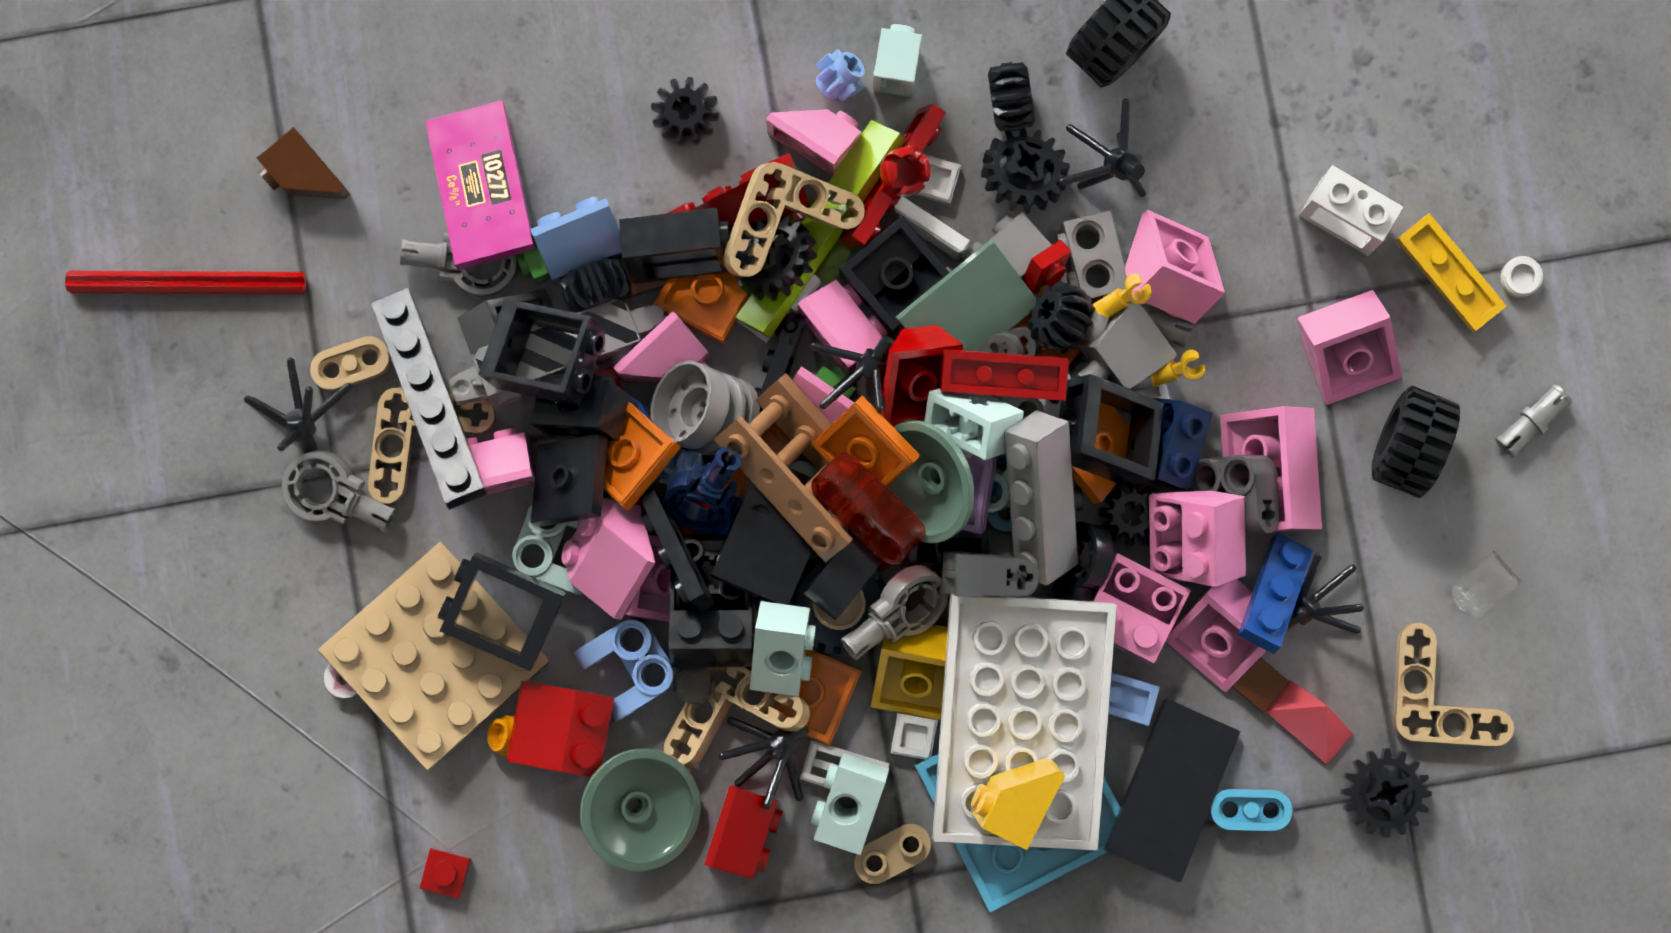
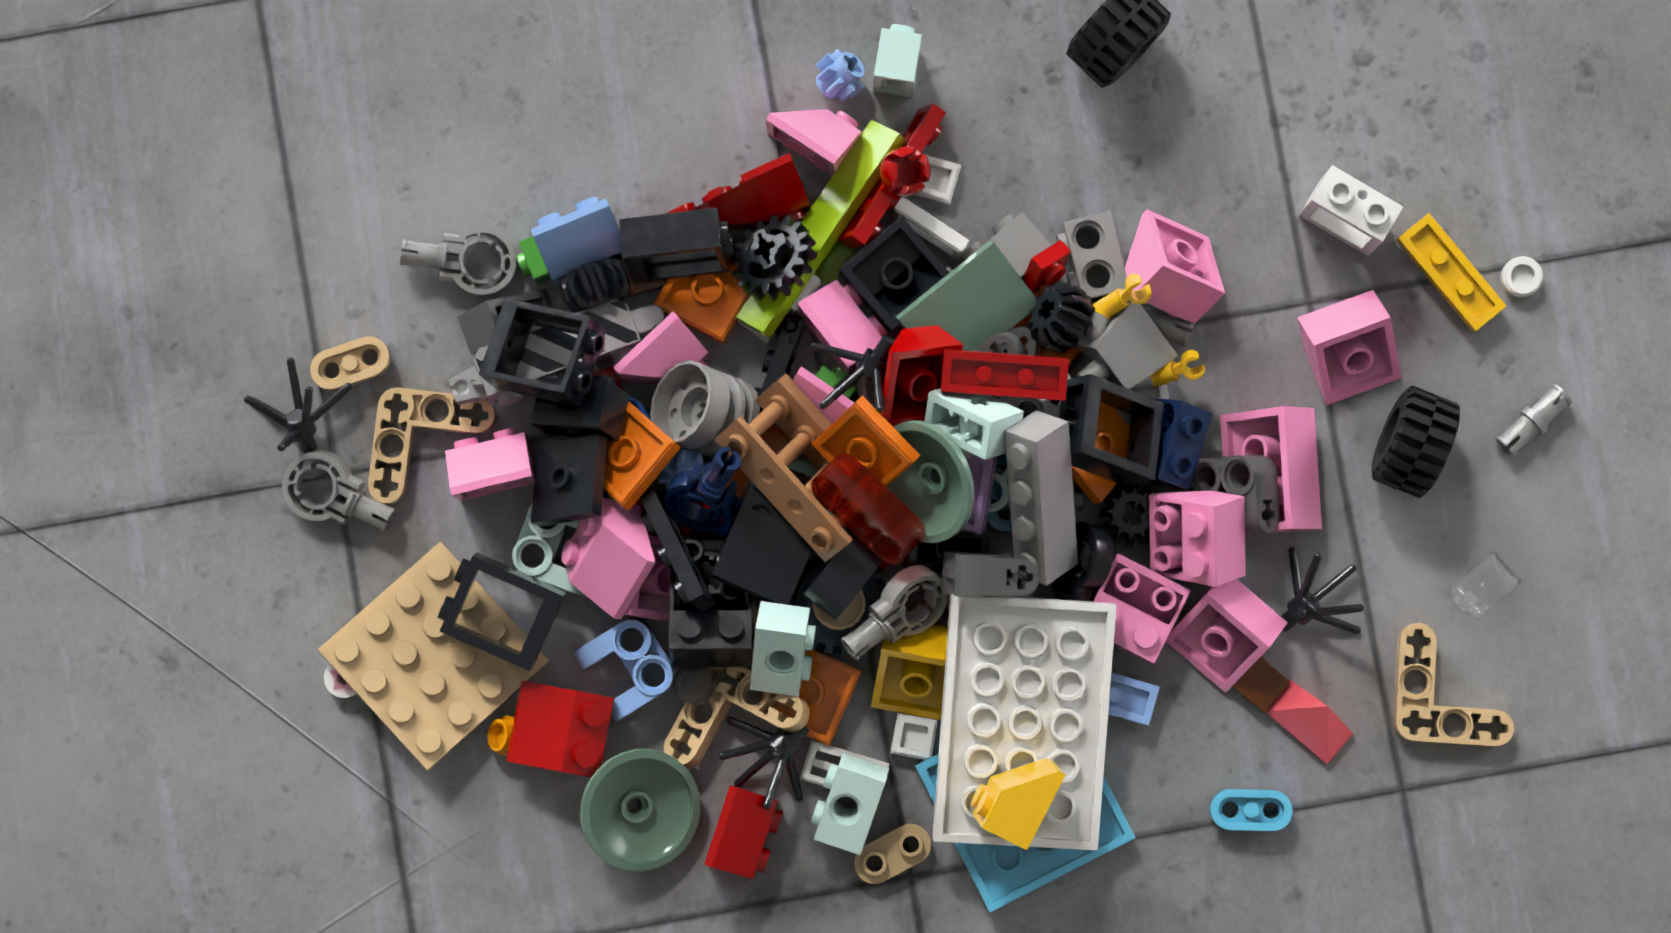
red axle [65,270,307,295] -> none
reddish brown slope [256,127,350,199] -> none
plate [371,288,487,510] -> none
red plate [419,848,471,899] -> none
tile [425,100,536,270] -> none
black gear [651,77,720,146] -> none
tan beam [723,162,865,277] -> none
black gear [981,128,1070,213] -> none
black gear [988,62,1035,132] -> none
black plant [1059,98,1146,197] -> none
black tile [1104,699,1241,883] -> none
blue plate [1238,532,1313,654] -> none
black gear [1340,748,1432,838] -> none

